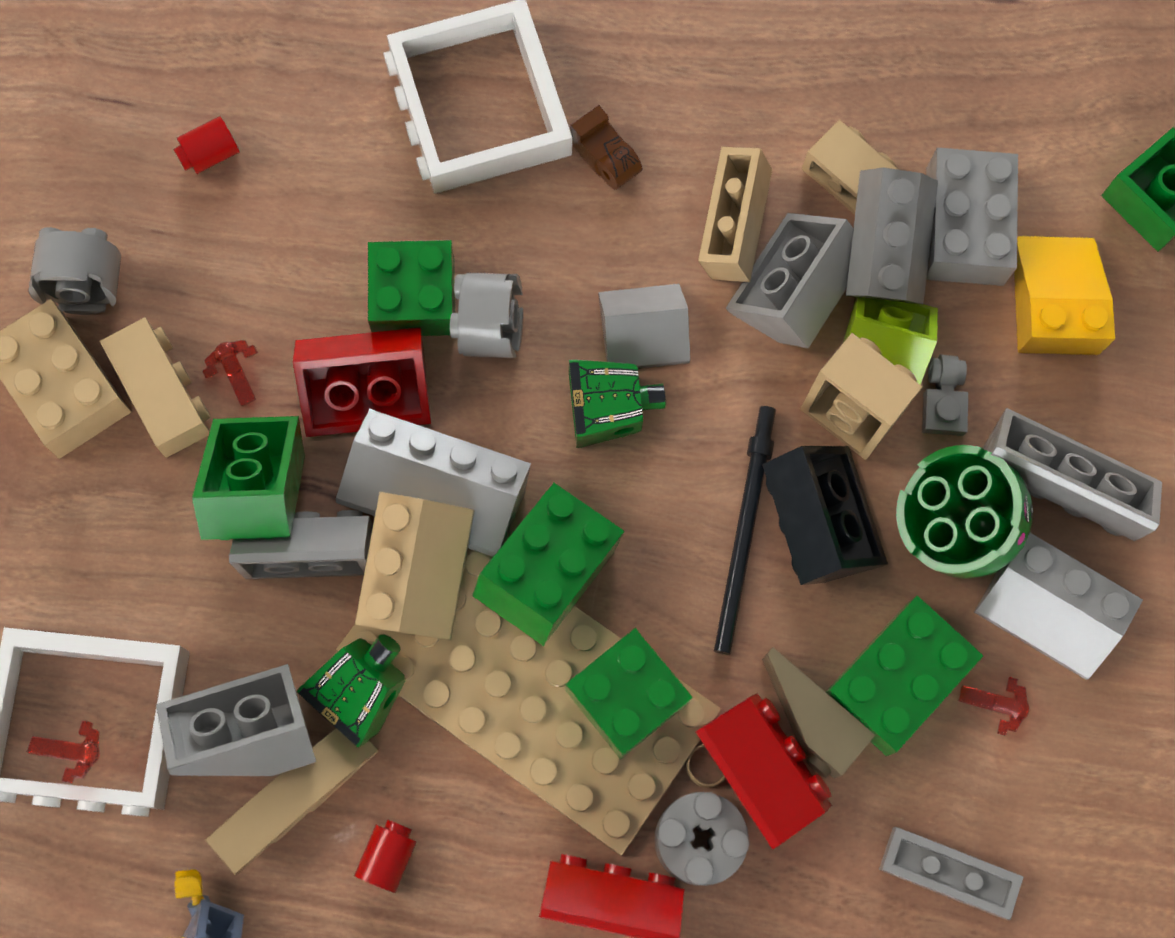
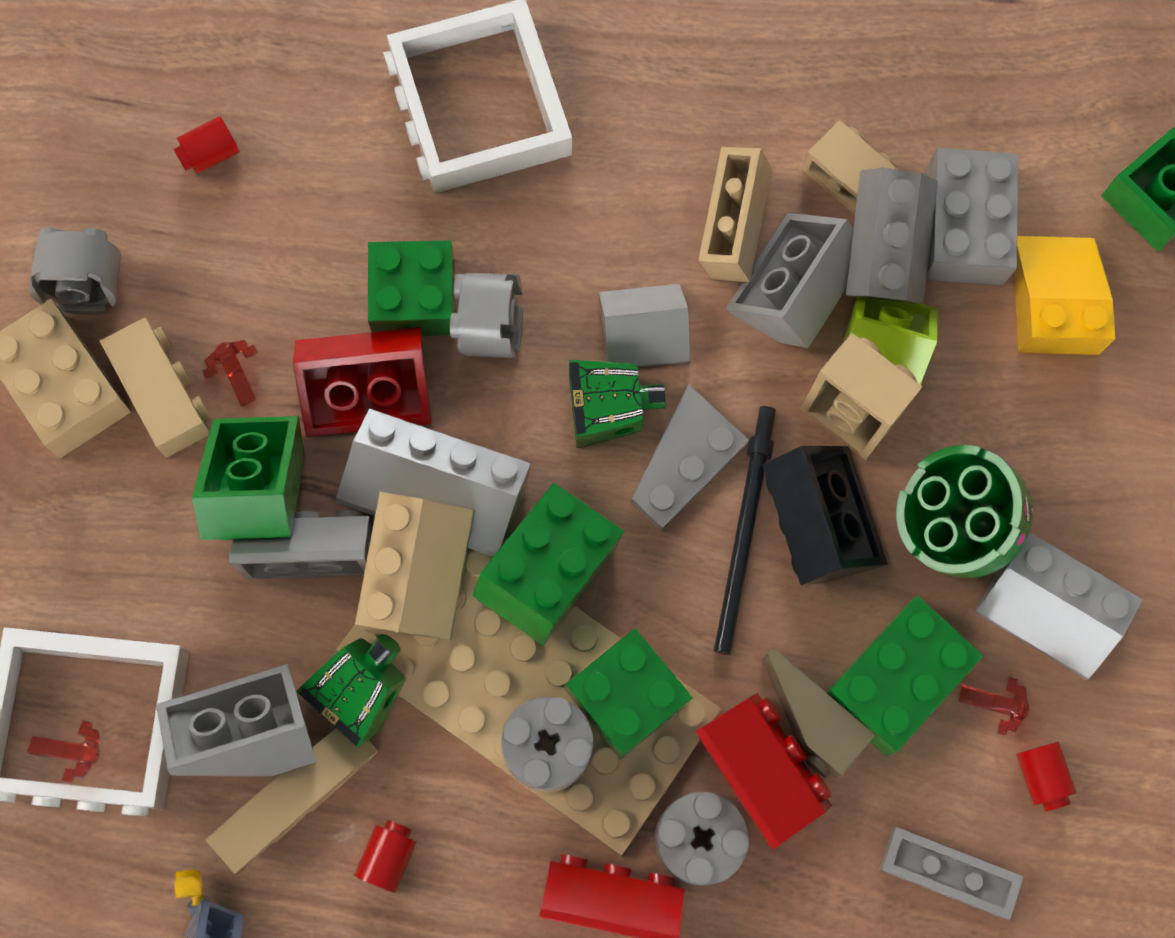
reddish brown leg [570,105,643,190] -> none
tan axle [686,744,725,788] -> none
light grey plate [922,355,968,436] -> none
light grey slope [983,408,1162,541] -> none
none -> light grey brick [501,697,593,792]
none -> light grey wing [631,384,749,531]
none -> red brick [1016,741,1077,812]

